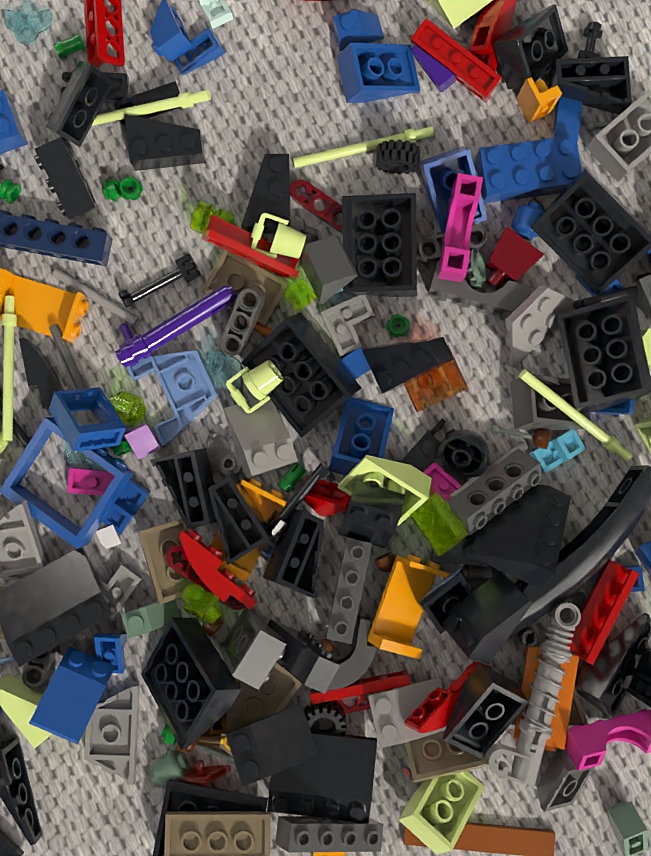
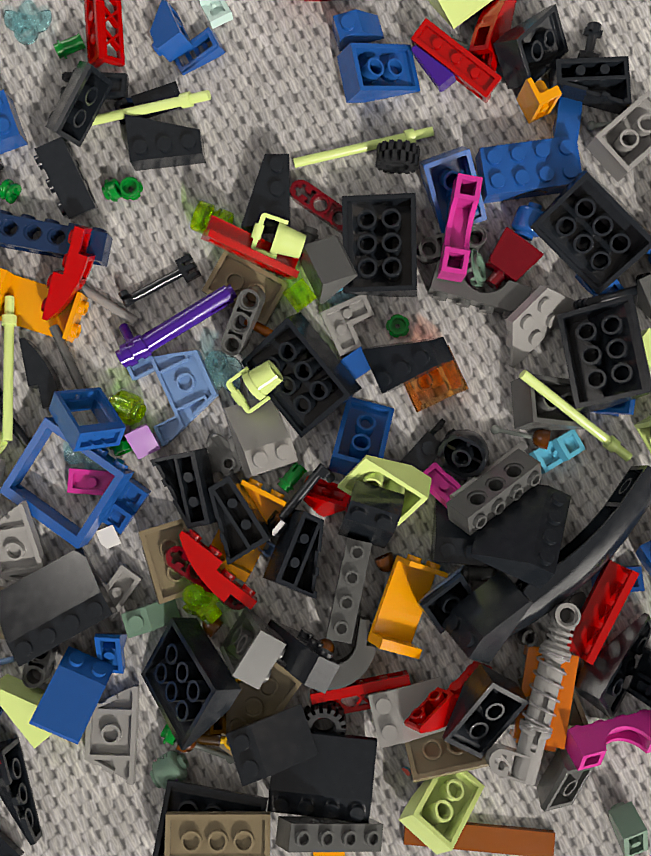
clear red piece [183,760,231,786] -> none
clear neon green bracket [410,492,468,556] -> none
none -> red slope [41,226,95,321]

